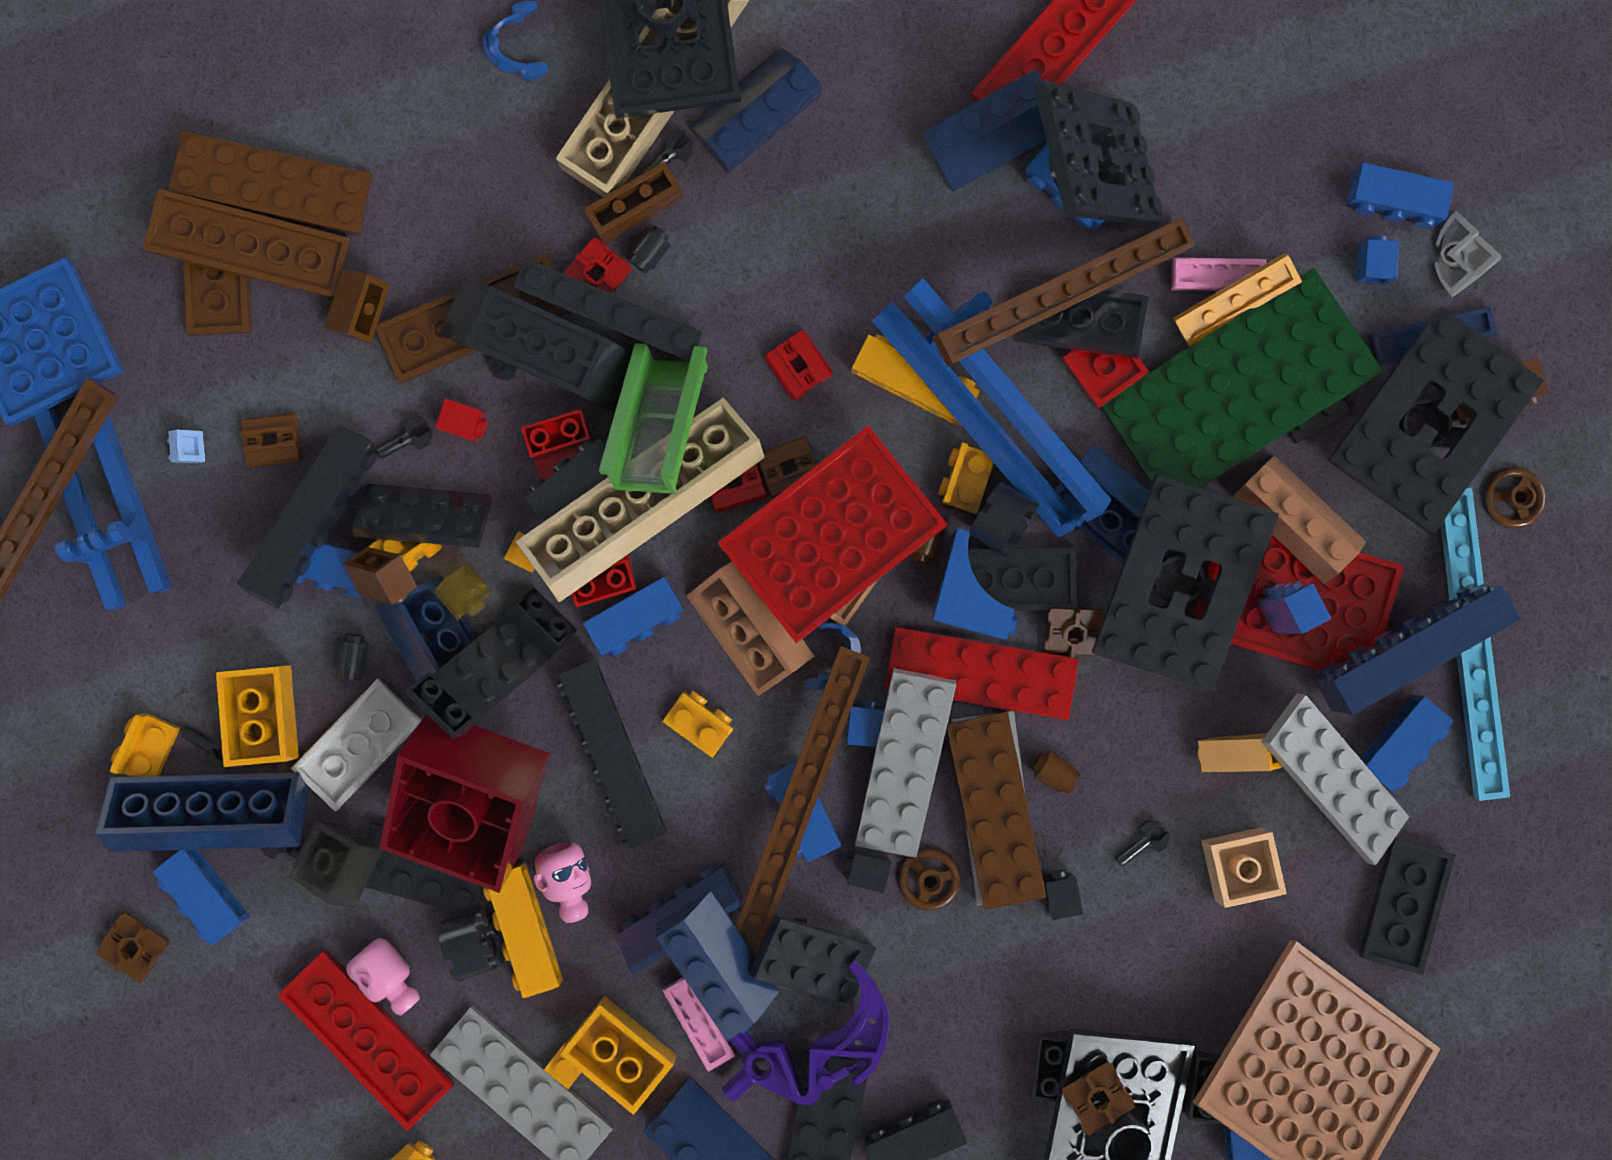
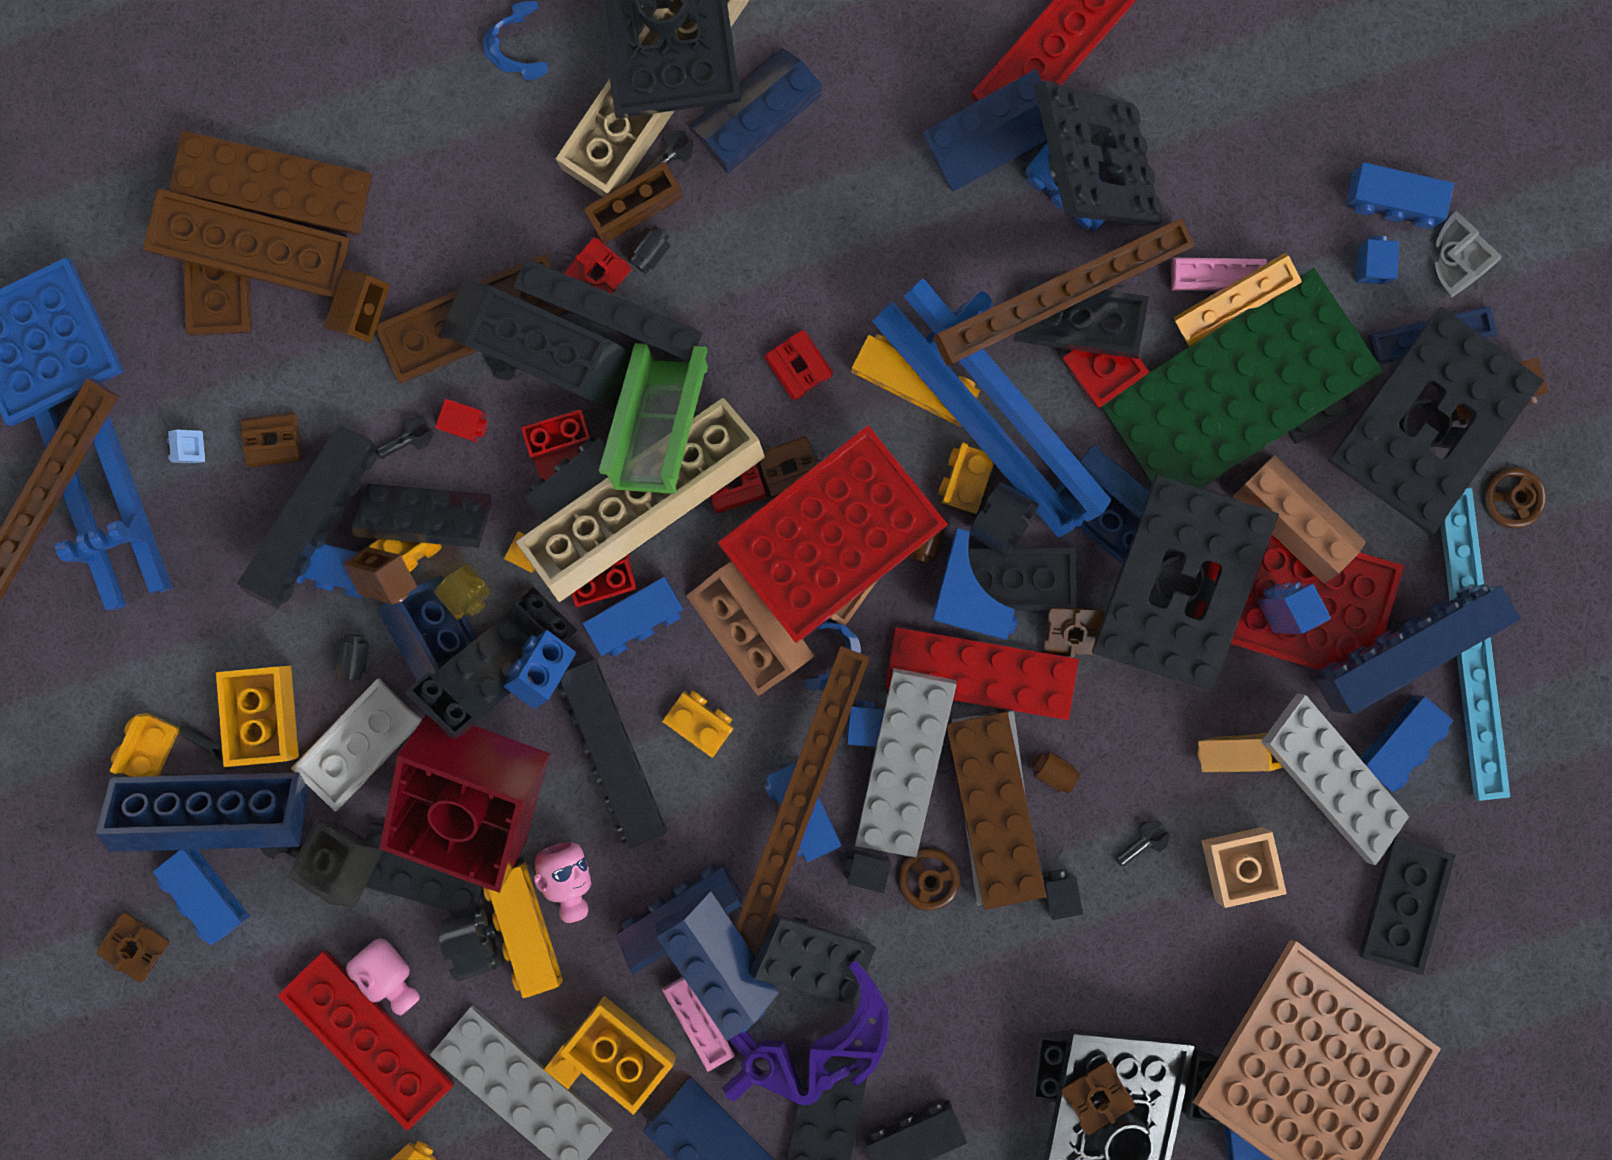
none -> blue brick [504,630,576,709]

